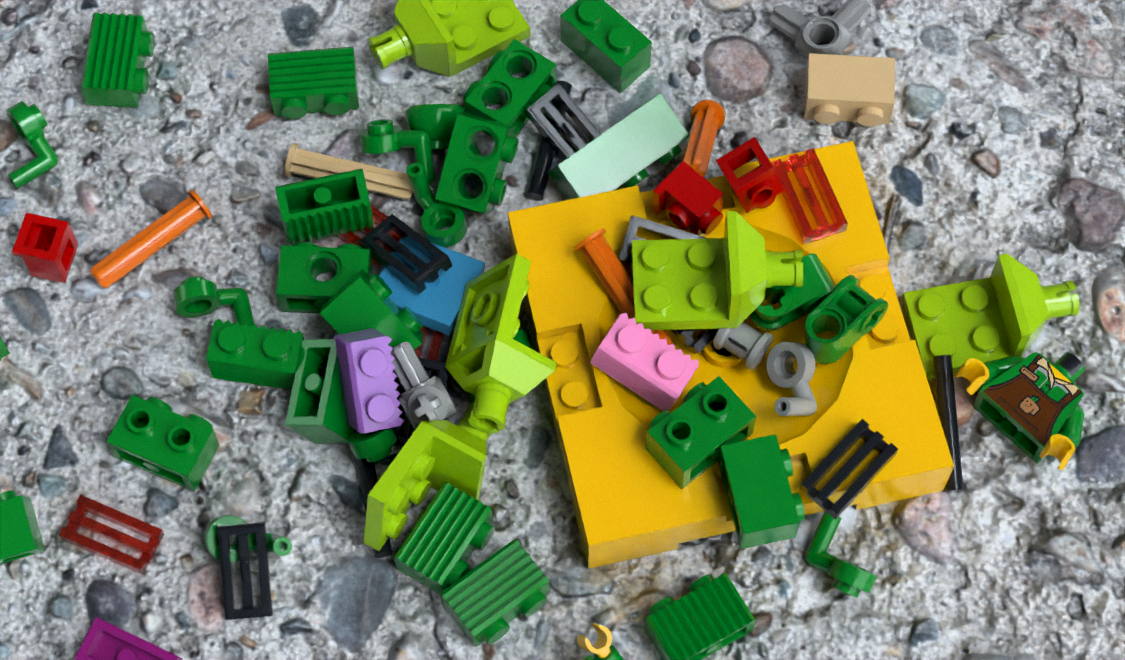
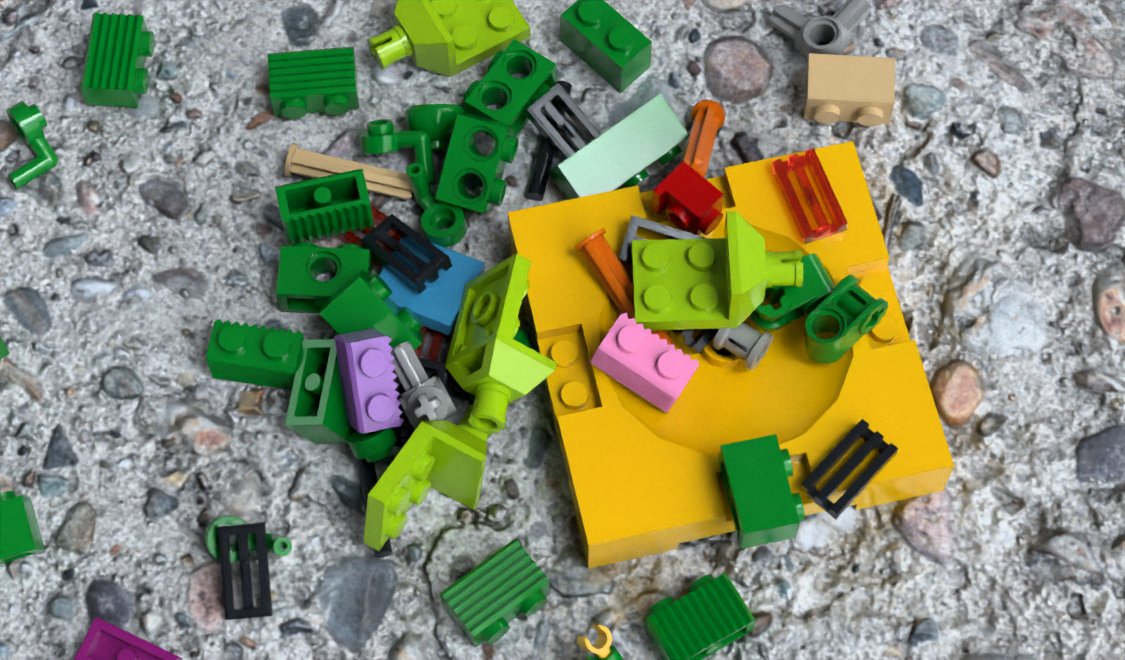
red brick [12,213,79,283] -> none
clear red tile [59,494,165,575] -> none
orange axle [90,189,212,289] -> none
green brick [106,395,220,492] -> none
green plate [173,277,255,327] -> none
green brick [394,482,495,594] -> none
green brick [646,376,756,489] -> none
red brick [715,137,785,213] -> none
light grey plate [766,342,817,416] -> none
green plate [805,511,877,598] -> none
lime plate [902,253,1080,379] -> none
black bar [933,355,964,493] -> none
torso [954,352,1085,470] -> none

